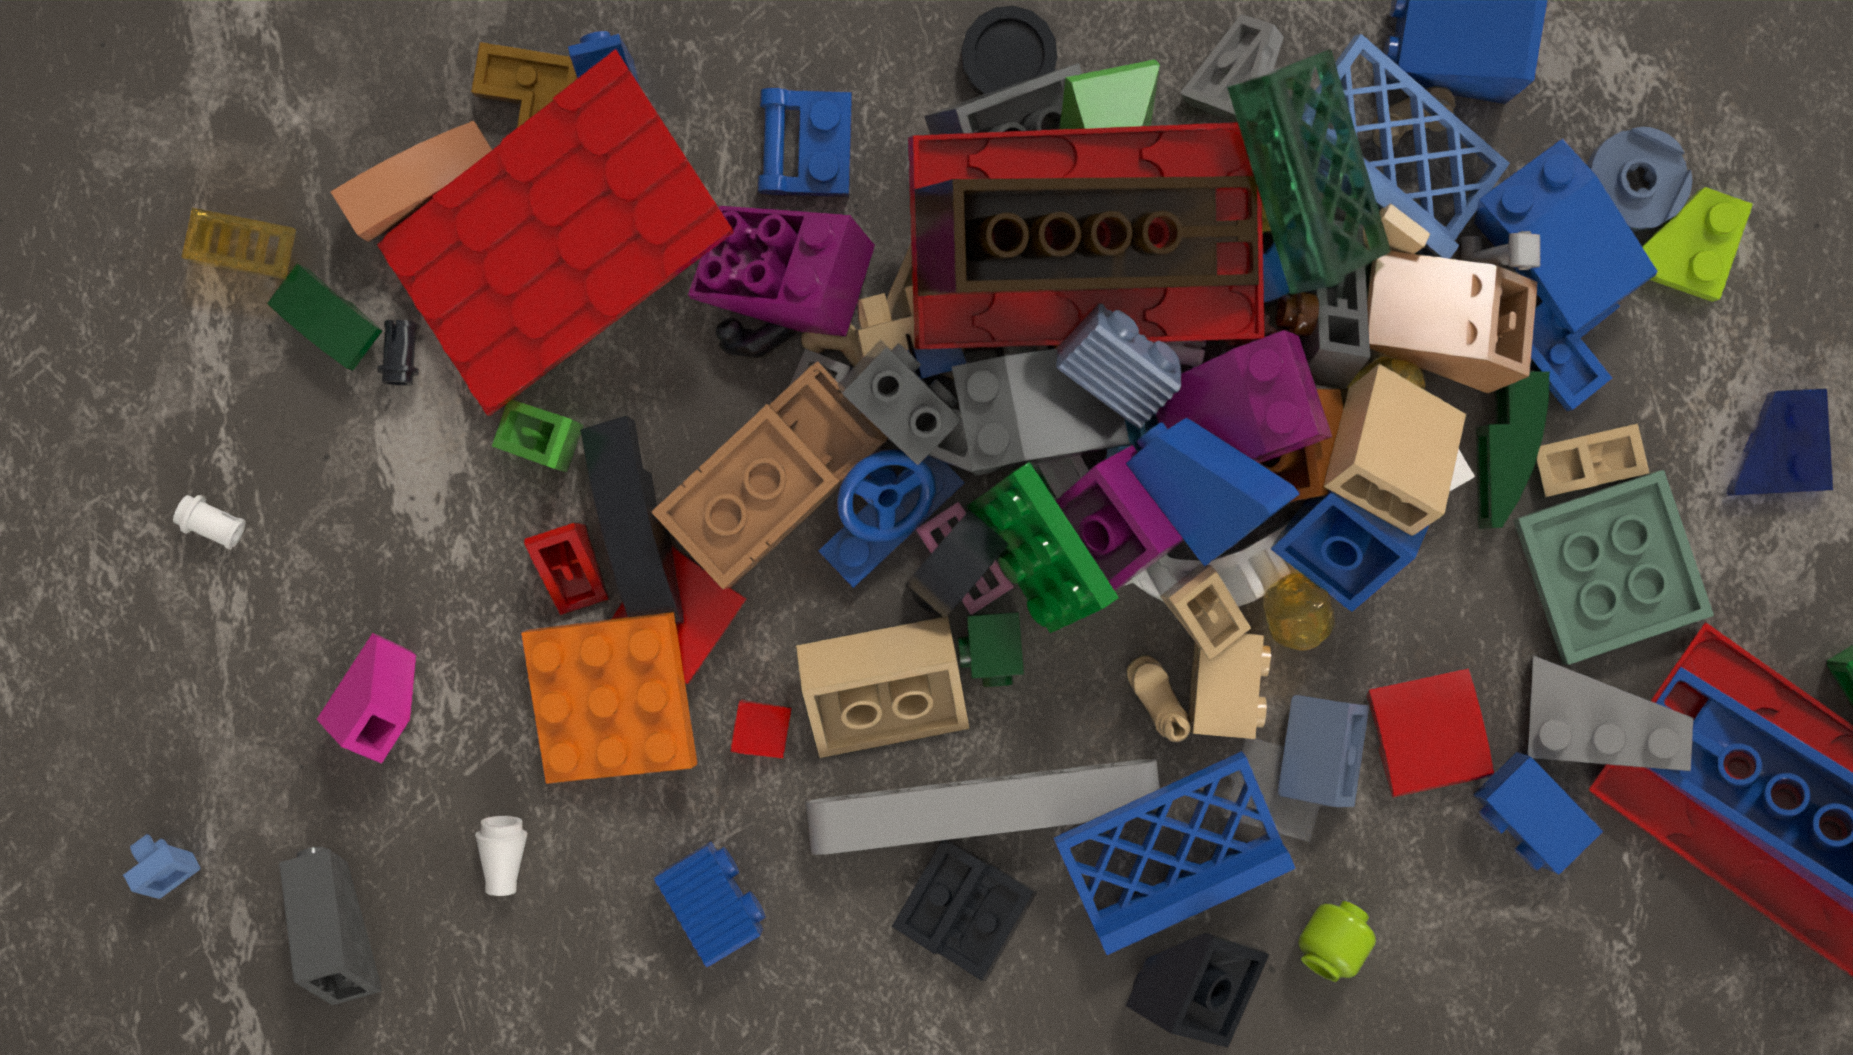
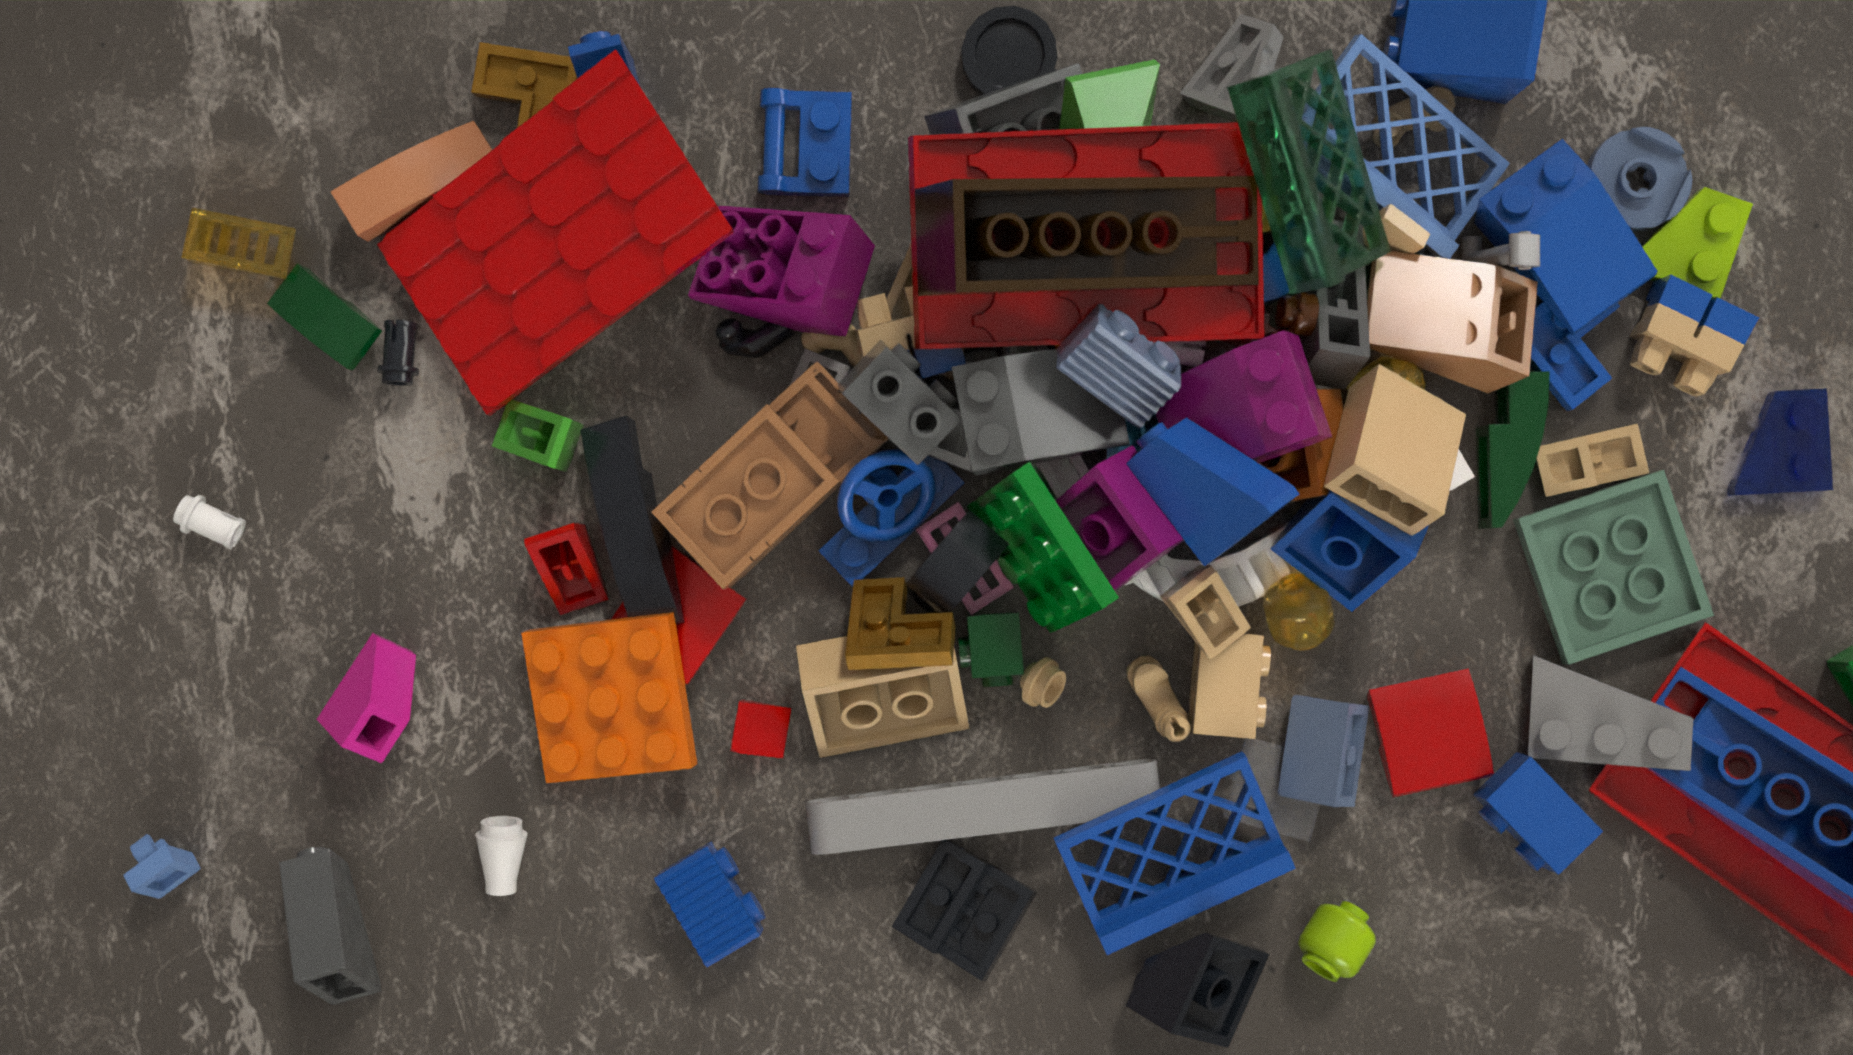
none -> pearl gold plate [845,577,955,670]
none -> tan plate [1020,657,1066,708]
none -> tan hips [1629,274,1759,397]

